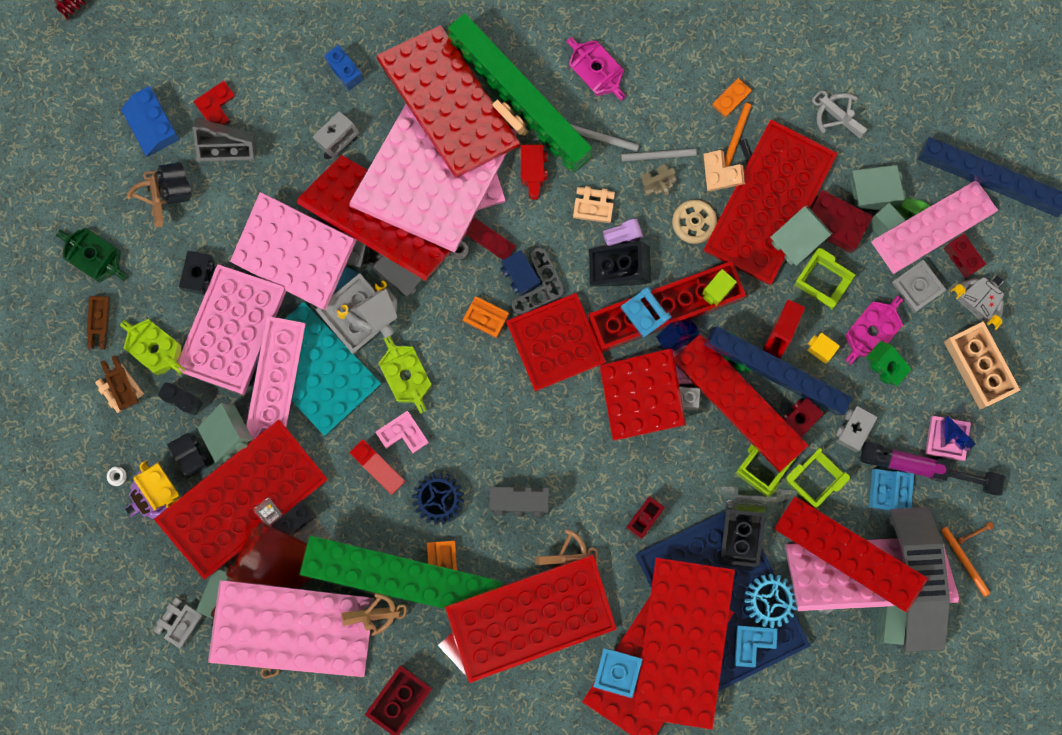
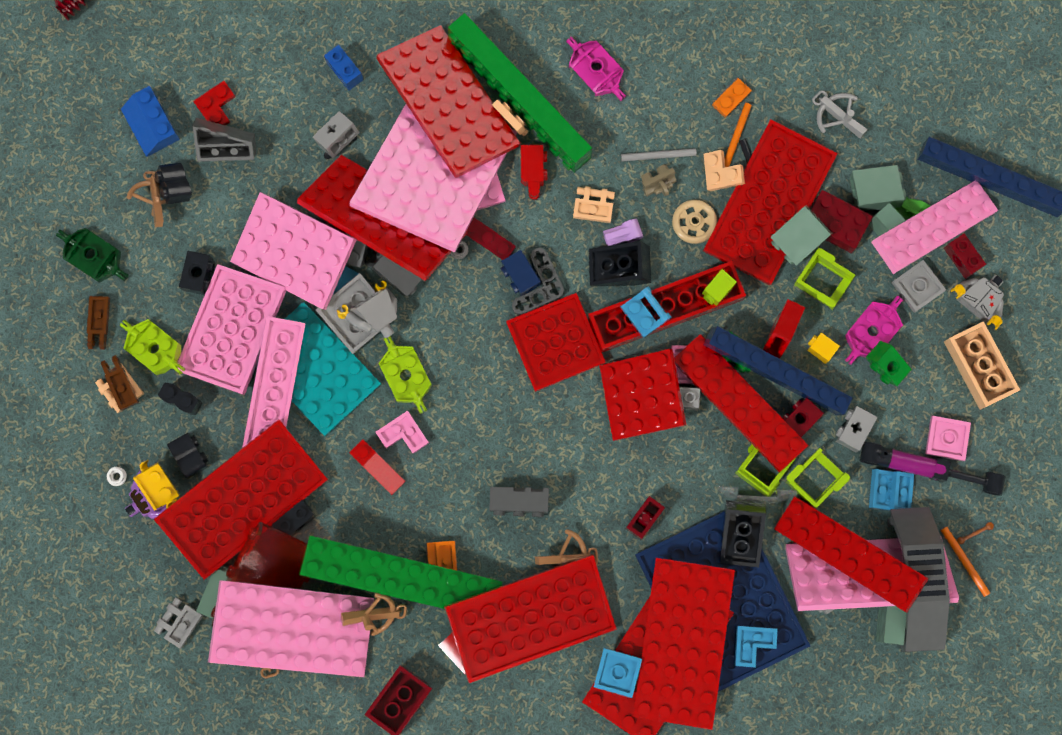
sand green brick [198,403,253,464] -> none
clear slope [253,497,283,527] -> none
dark blue gear [412,472,464,525] -> none
orange plate [462,296,509,339] -> none
light grey bar [570,124,639,152] -> none
clear blue slope [656,320,700,351] -> none
medium azure gear [744,574,797,628] -> none
clear blue slope [940,416,976,451] -> none

